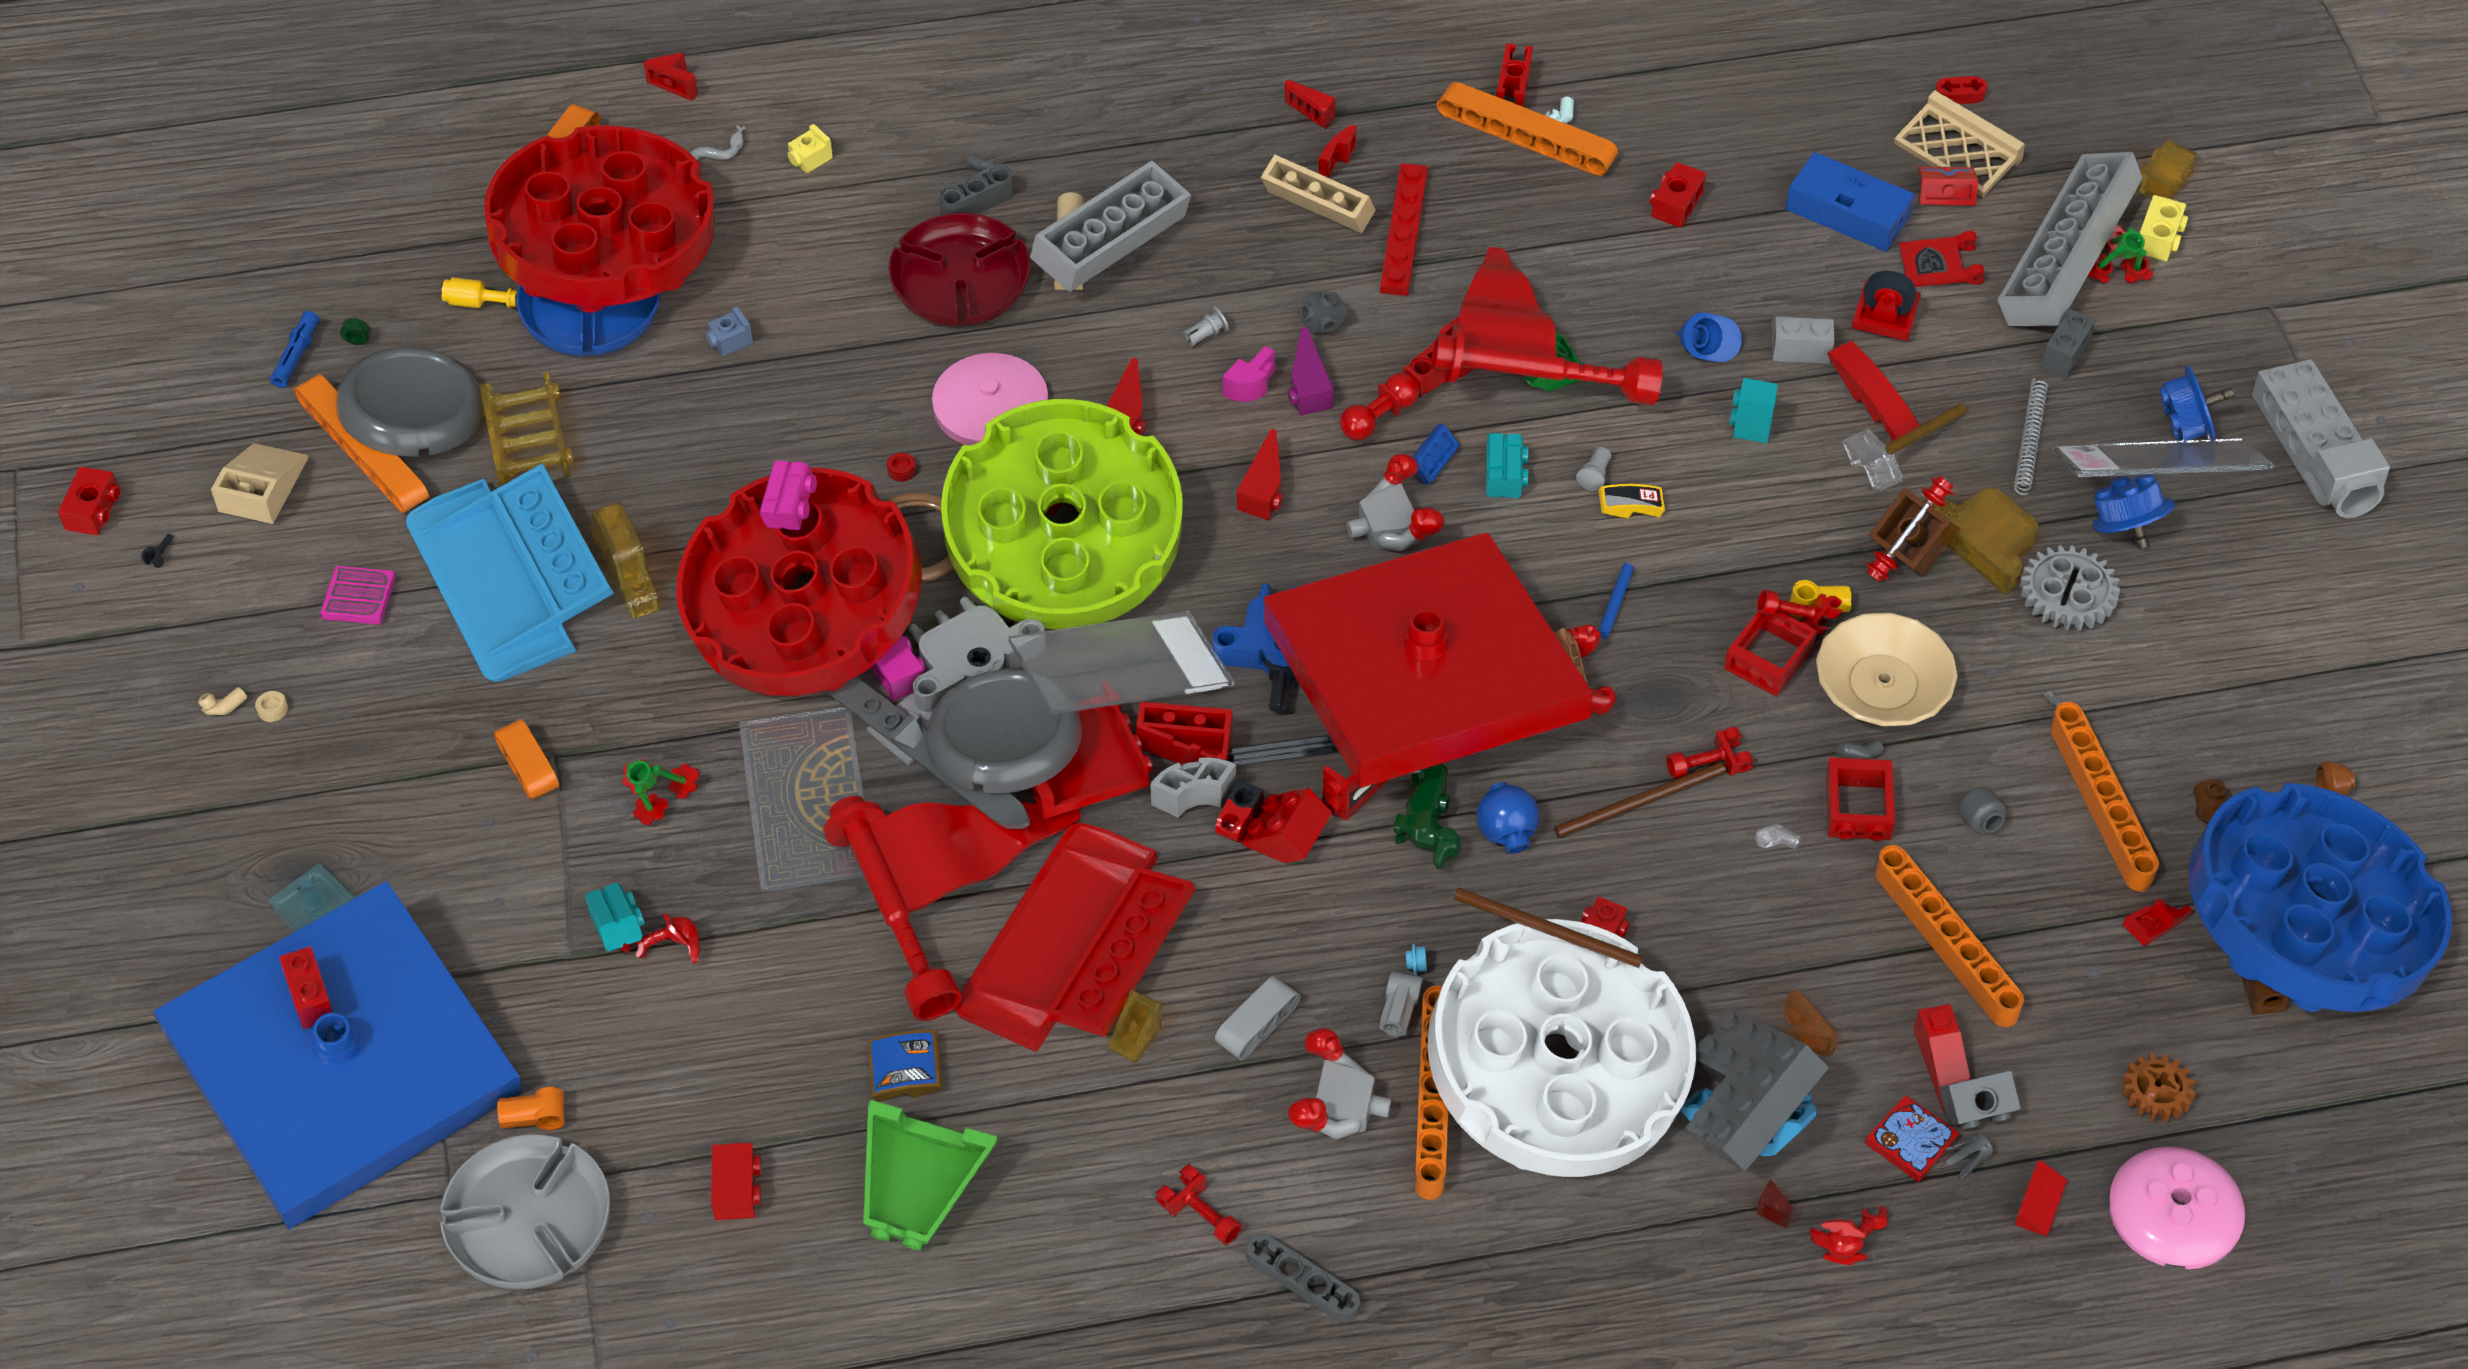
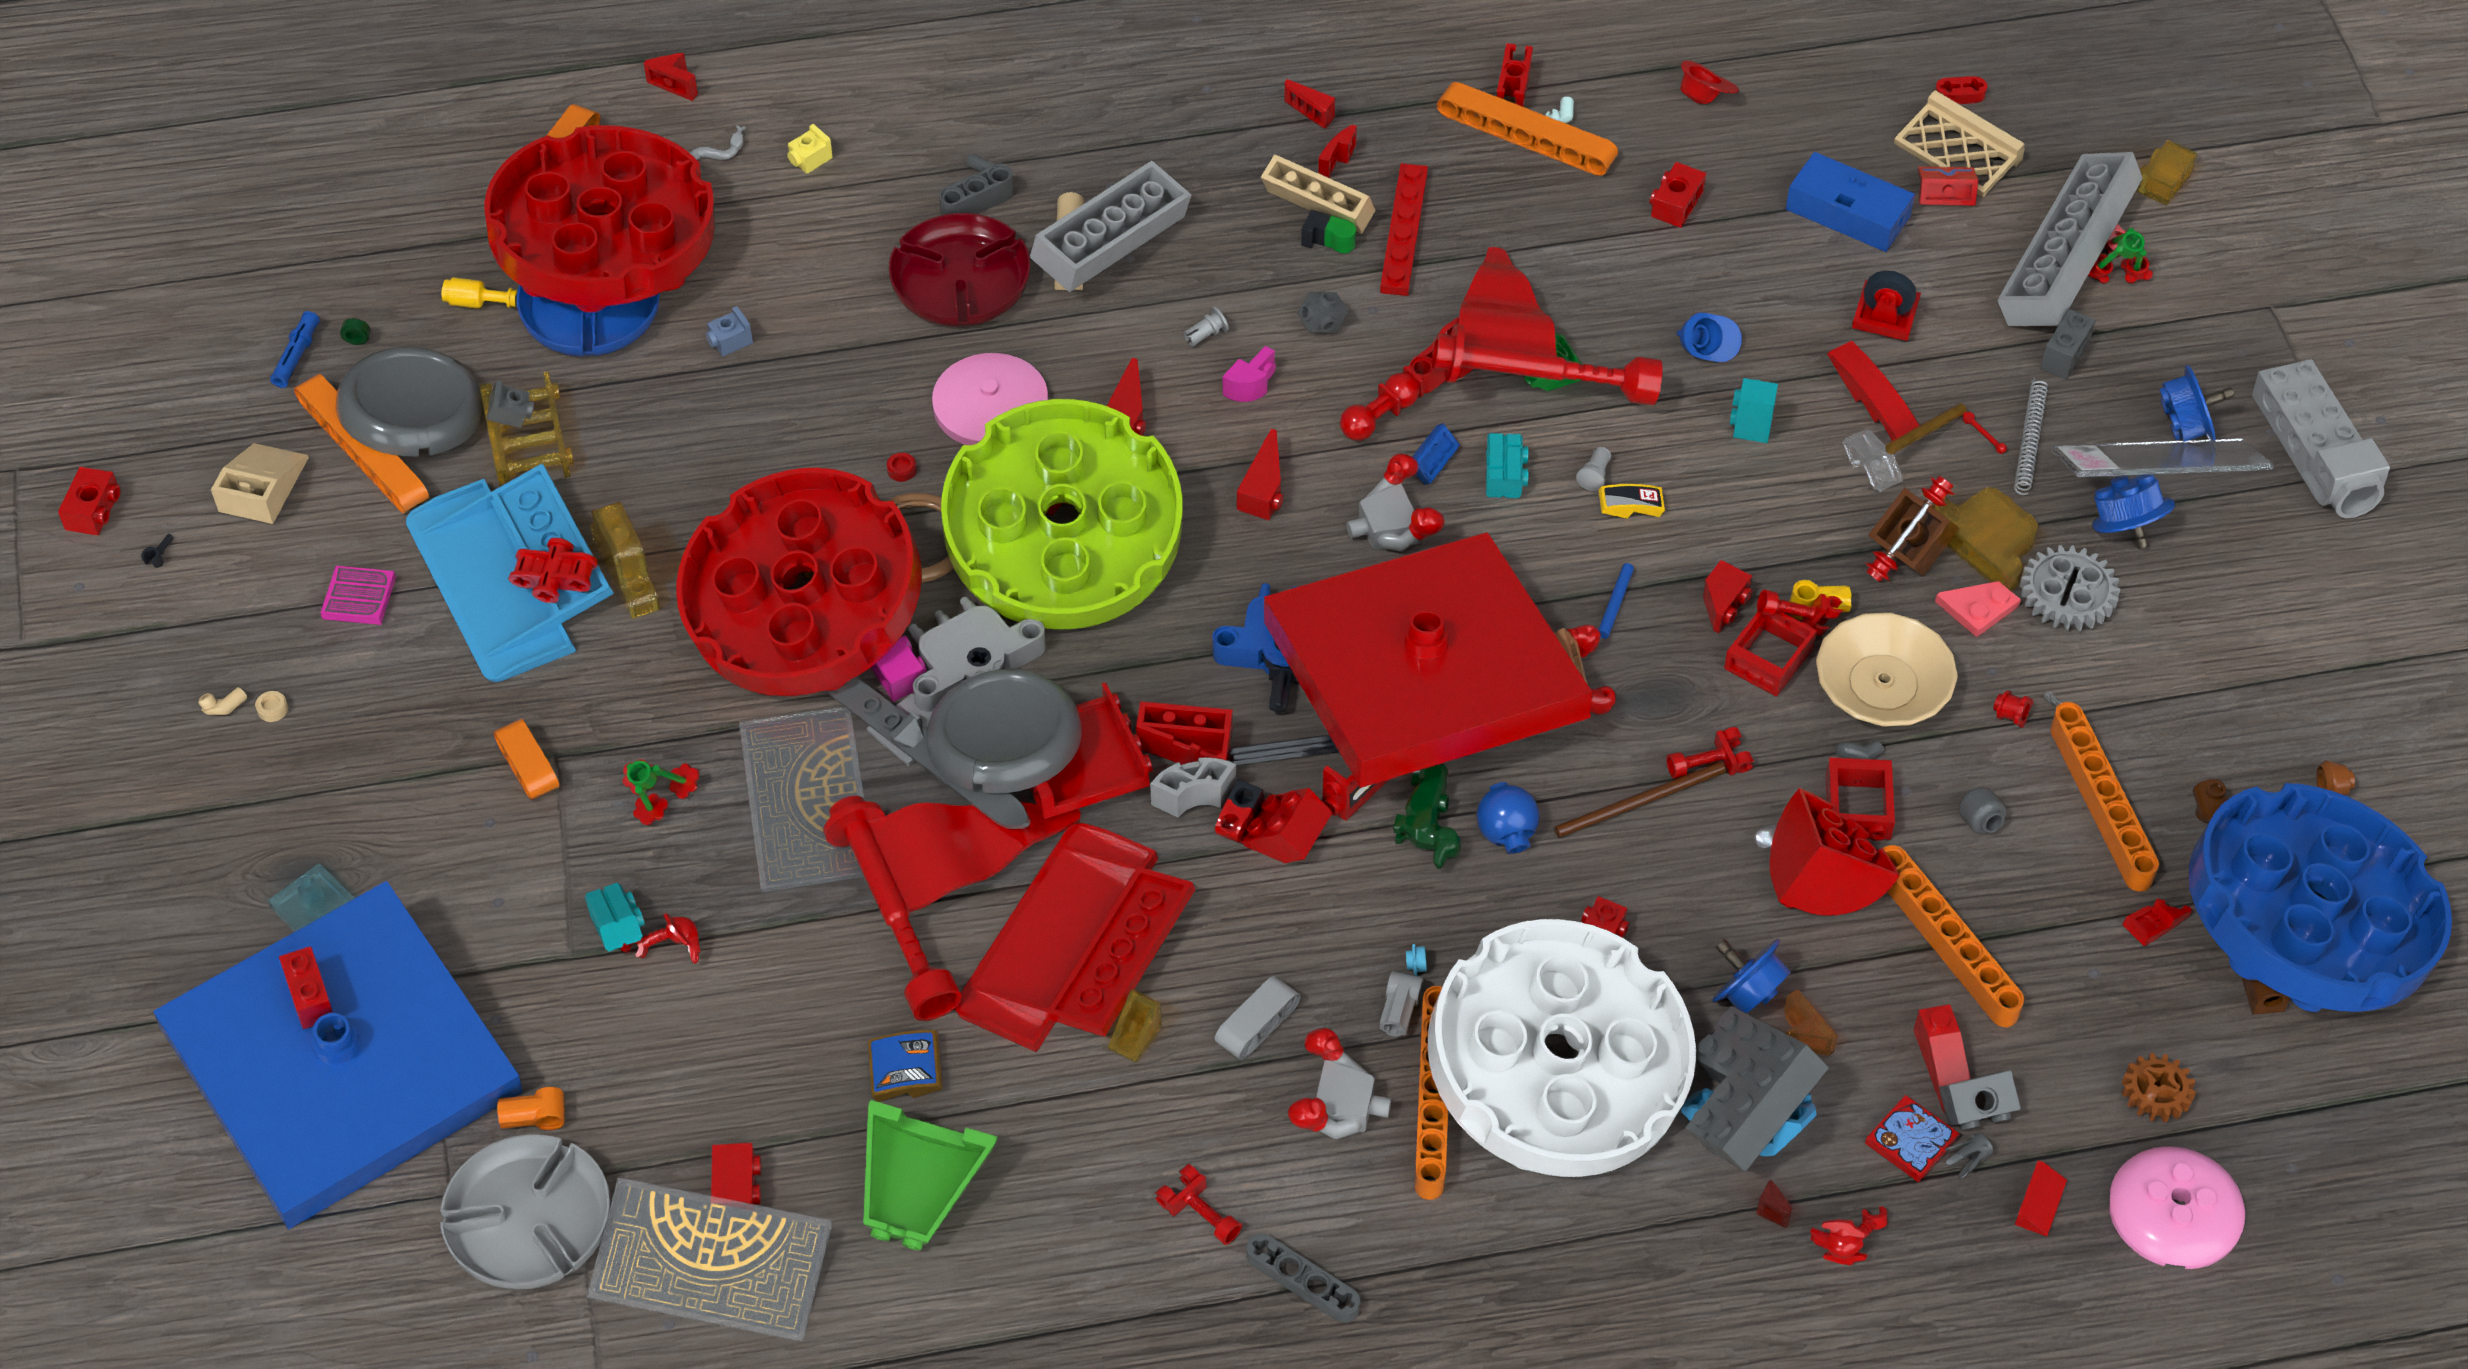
dark pink brick [759,460,817,530] -> none
clear piece [1008,611,1235,715] -> none
magenta slope [1287,327,1333,416] -> none
reddish brown piece [1454,887,1643,968] -> none
light grey slope [1772,314,1834,364] -> none
red flag [1899,230,1985,287] -> none
light yellow brick [2140,195,2188,261] -> none
none -> dark grey brick [486,380,534,428]
none -> red axle [508,538,598,603]
none -> clear piece [587,1177,833,1342]
none -> leg [1301,209,1356,253]
none -> red piece [1680,61,1739,104]
none -> red slope [1703,560,1753,634]
none -> blue piece [1711,939,1791,1014]
none -> red brick [1769,788,1899,916]
none -> coral wing [1935,581,2021,637]
none -> red hinge [1962,412,2007,454]
none -> red brick [1993,690,2033,728]

